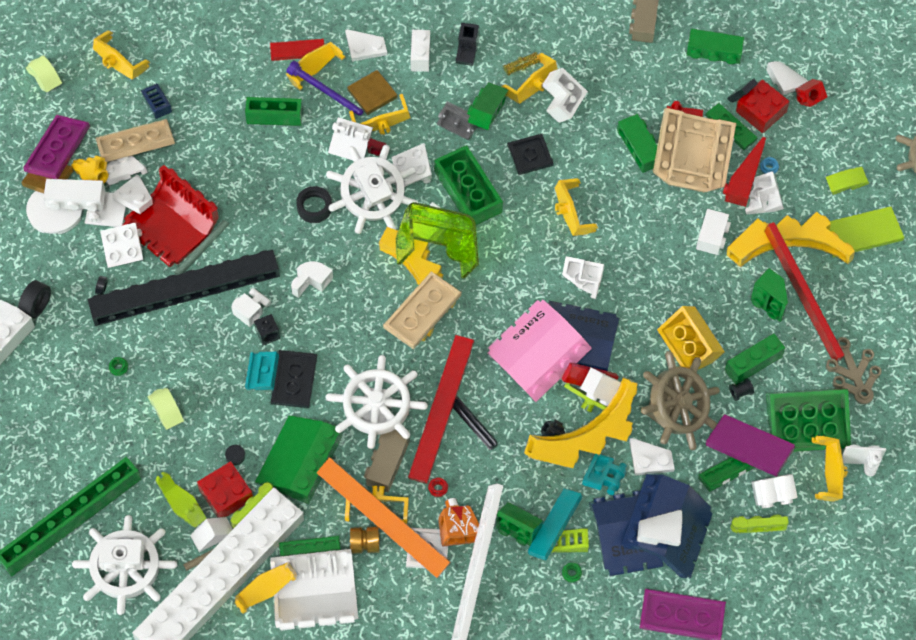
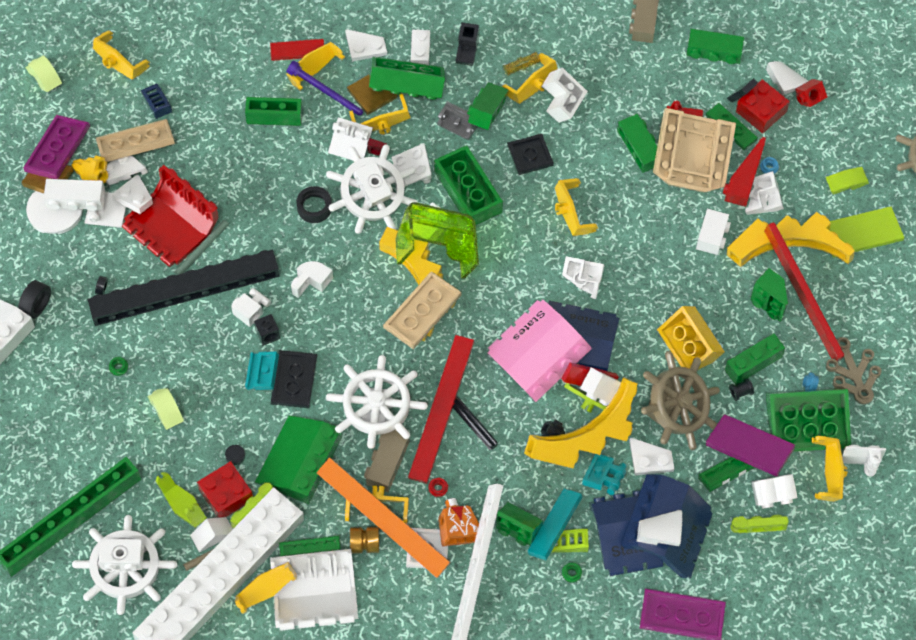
white hinge [100,223,143,268] -> none
none -> green brick [369,56,445,100]
none -> dark azure plate [803,372,819,390]

